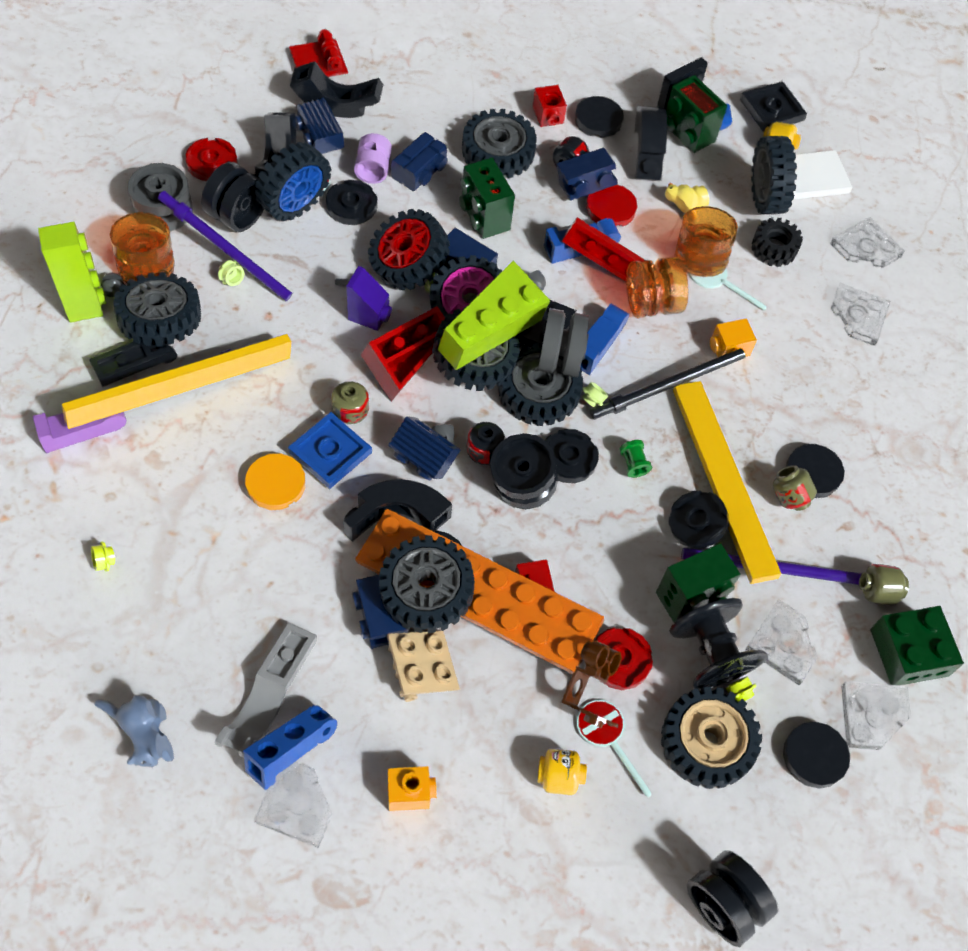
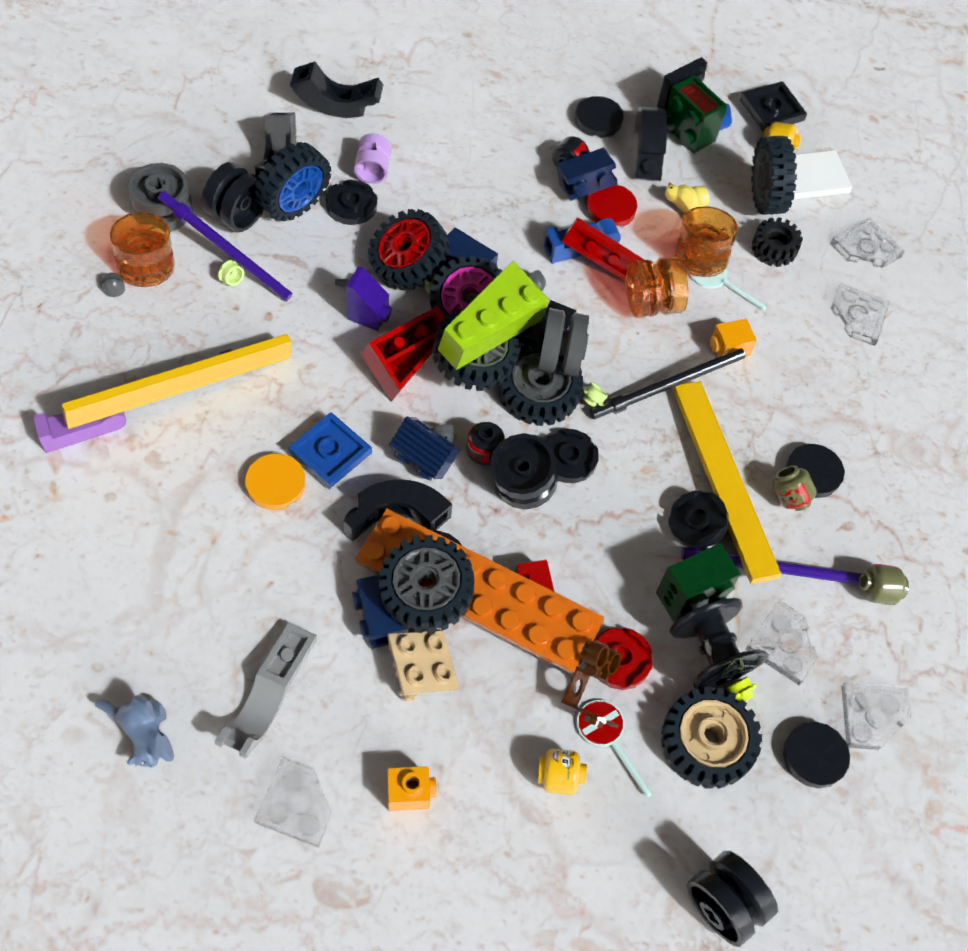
lime wedge [38,221,107,323] -> none
black plate [89,339,178,387] -> none
neon yellow plate [91,541,115,572] -> none
black wheel [113,272,201,346] -> none
red tile [185,138,238,181] -> none
blue leg [243,705,338,790] -> none
red hinge [289,29,348,77] -> none
dark blue brick [295,97,344,154] -> none
olive head [331,381,369,424] -> none
dark blue brick [391,132,448,192] -> none
dark green piece [459,157,515,239] -> none
wheel [462,109,537,179] -> none
red brick [532,85,567,127] -> none
blue leg [581,303,629,376] -> none
green bush [619,440,653,478] -> none
dark green piece [870,605,964,687] -> none

